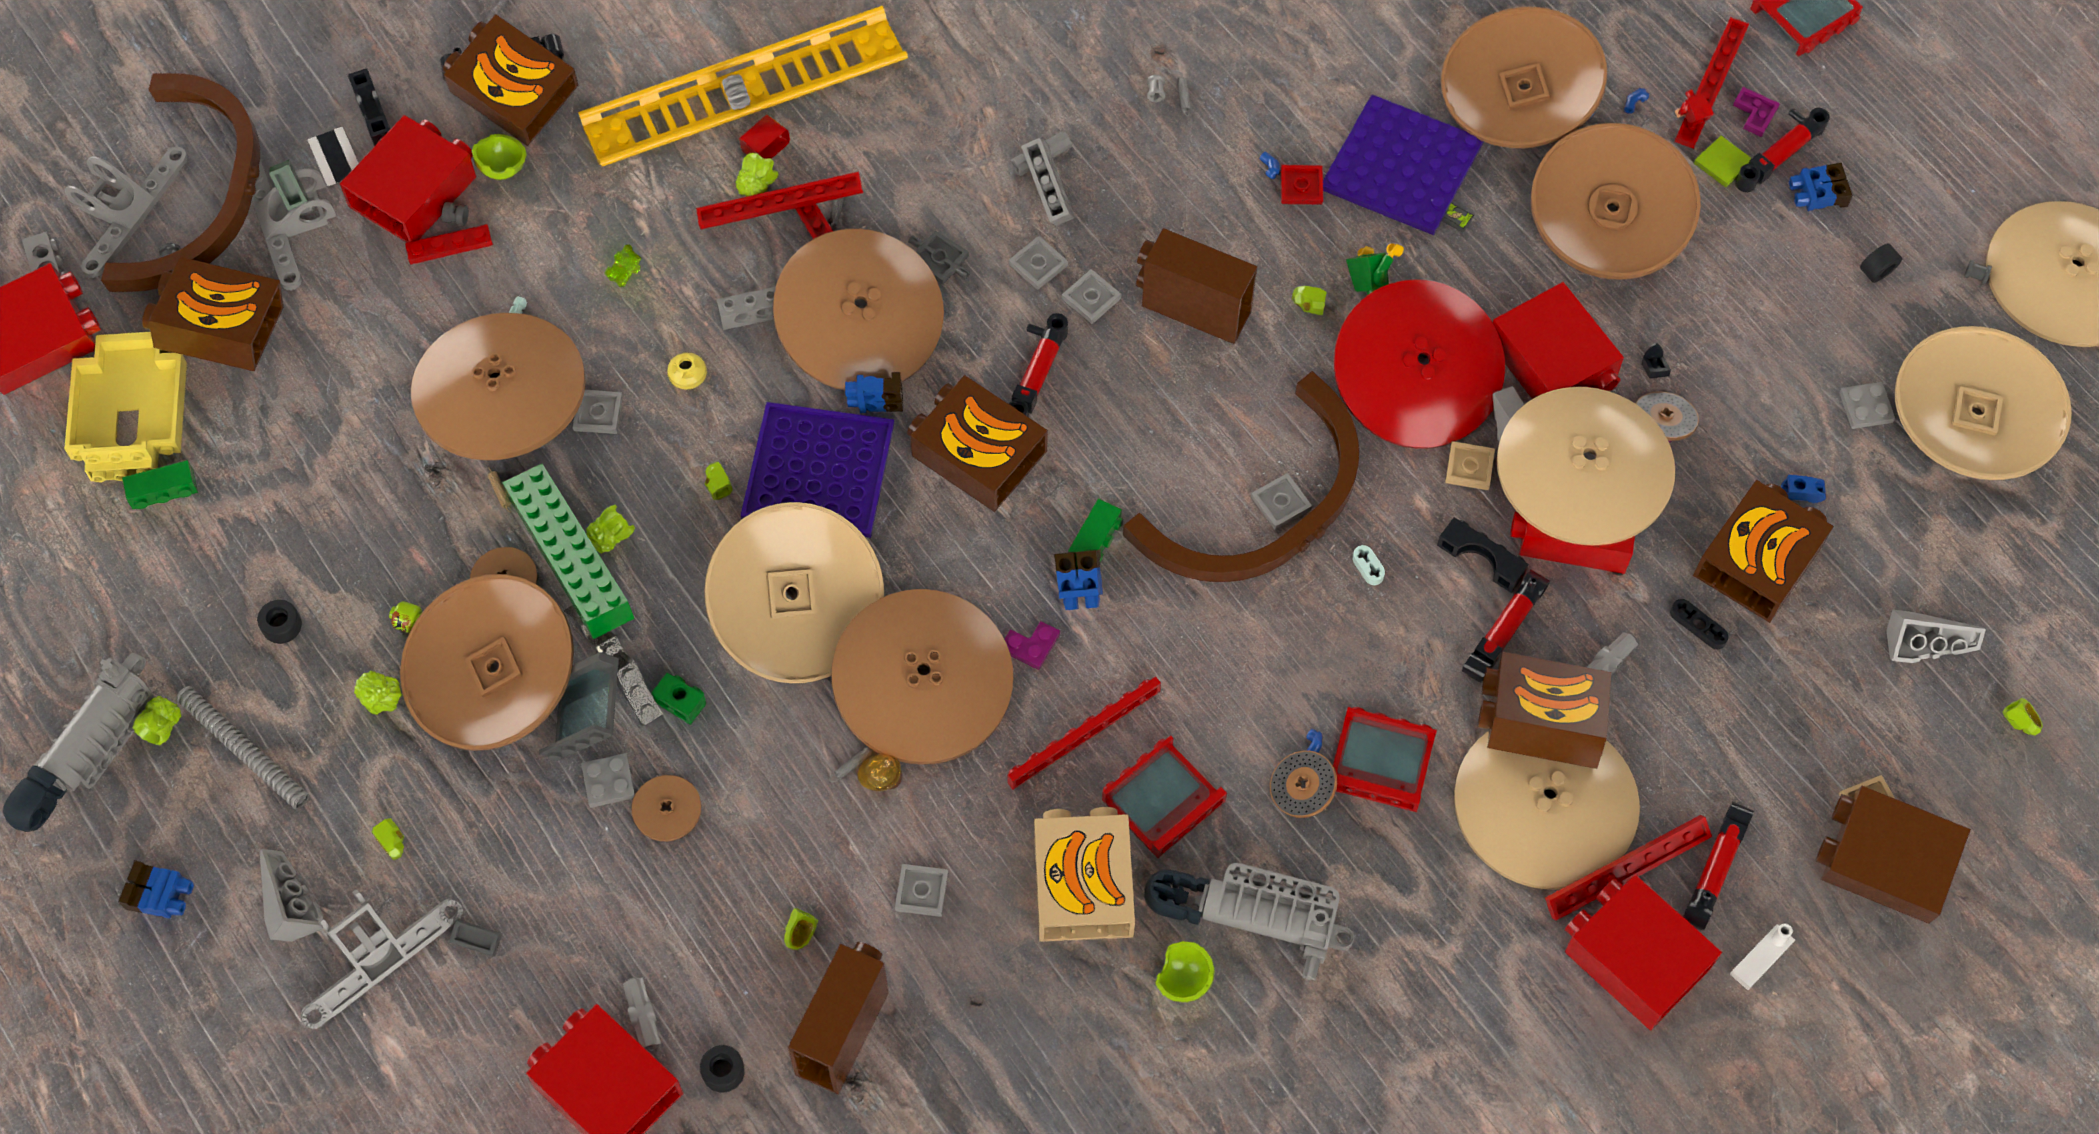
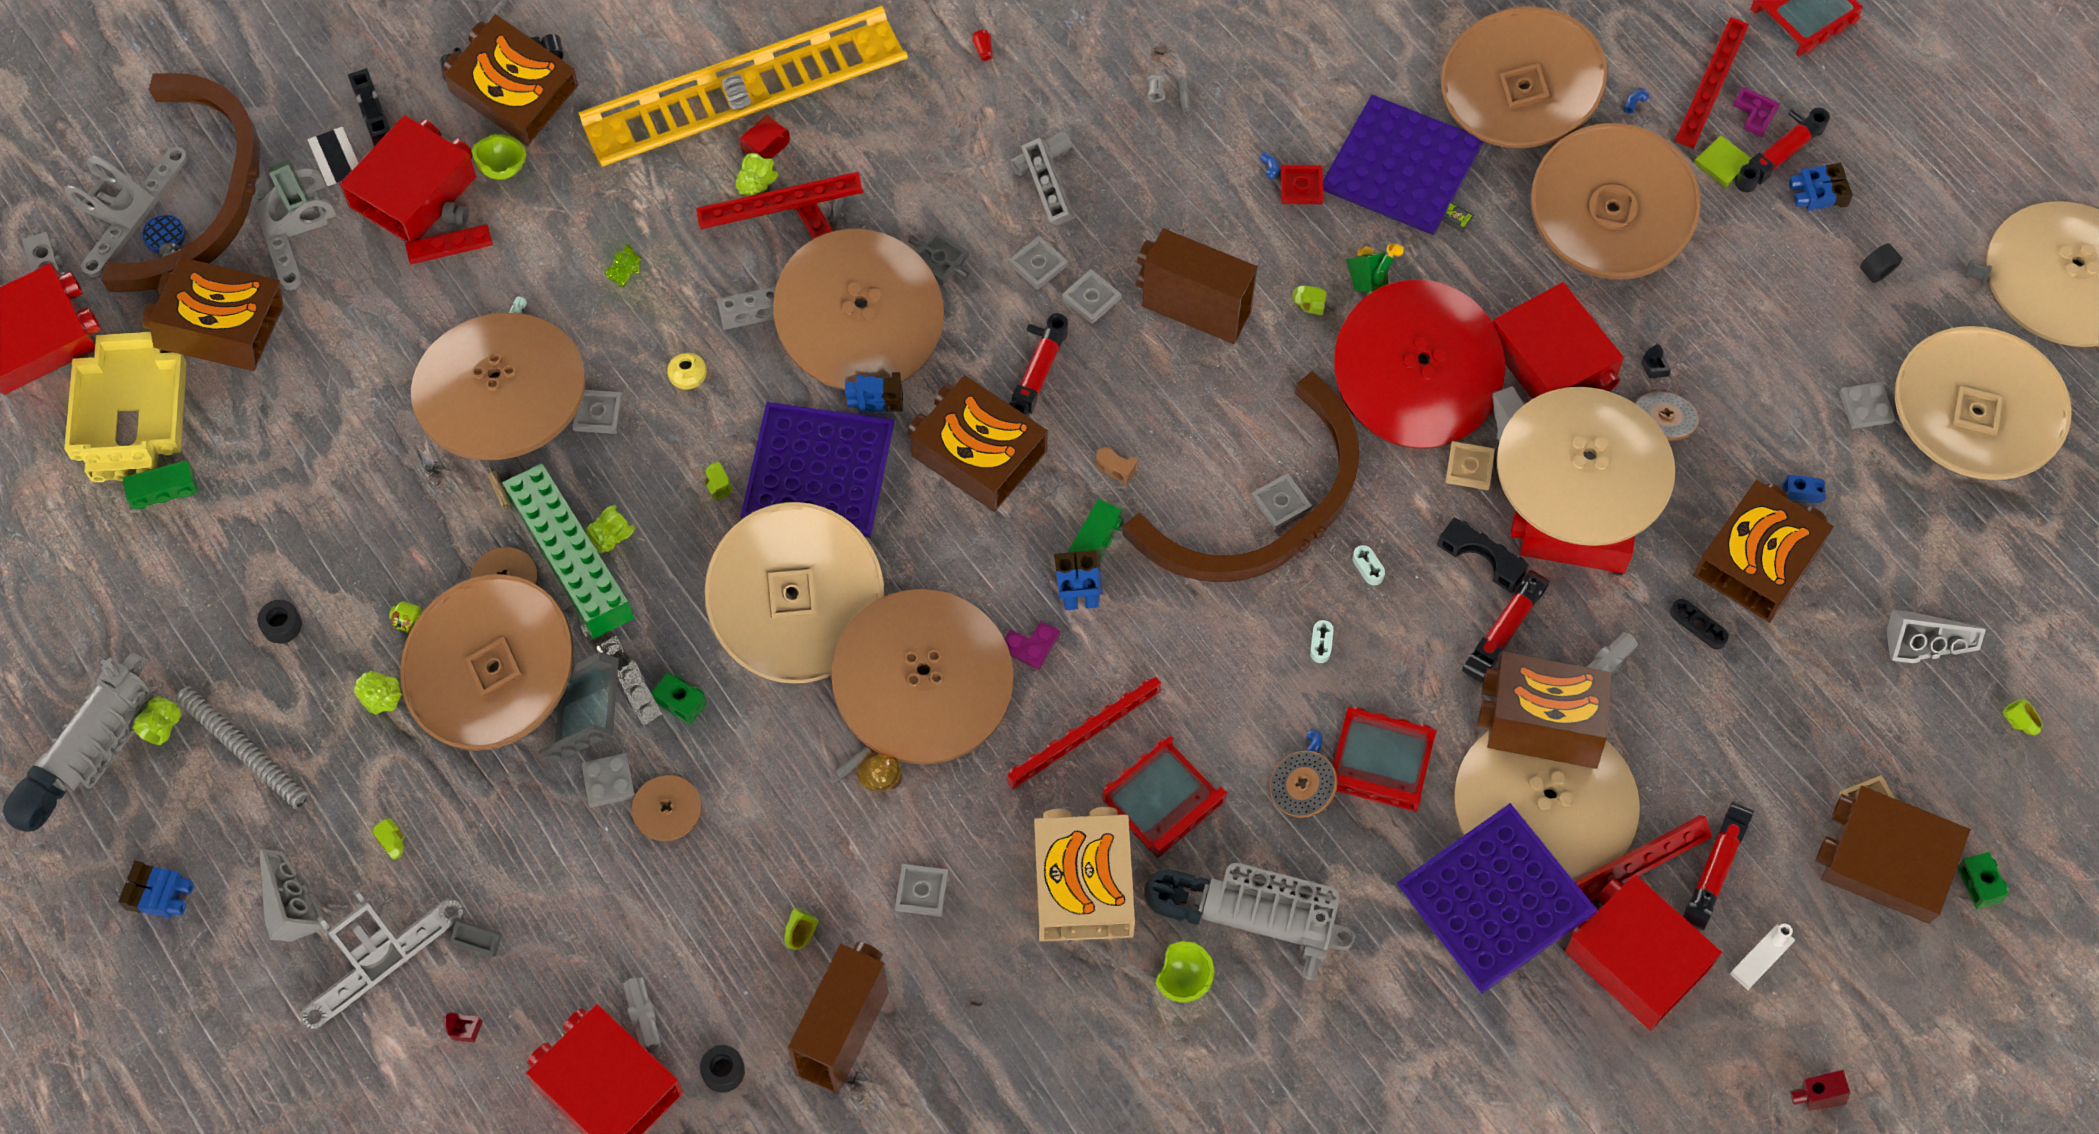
red piece [1675,89,1714,127] -> none
none -> tile [142,215,186,253]
none -> dark red plate [443,1012,483,1043]
none -> red cone [972,29,993,61]
none -> medium nougat leg [1096,447,1138,485]
none -> light aqua beam [1310,620,1334,663]
none -> dark purple plate [1396,803,1597,995]
none -> dark red torso [1790,1069,1850,1110]
none -> green brick [1957,852,2009,909]

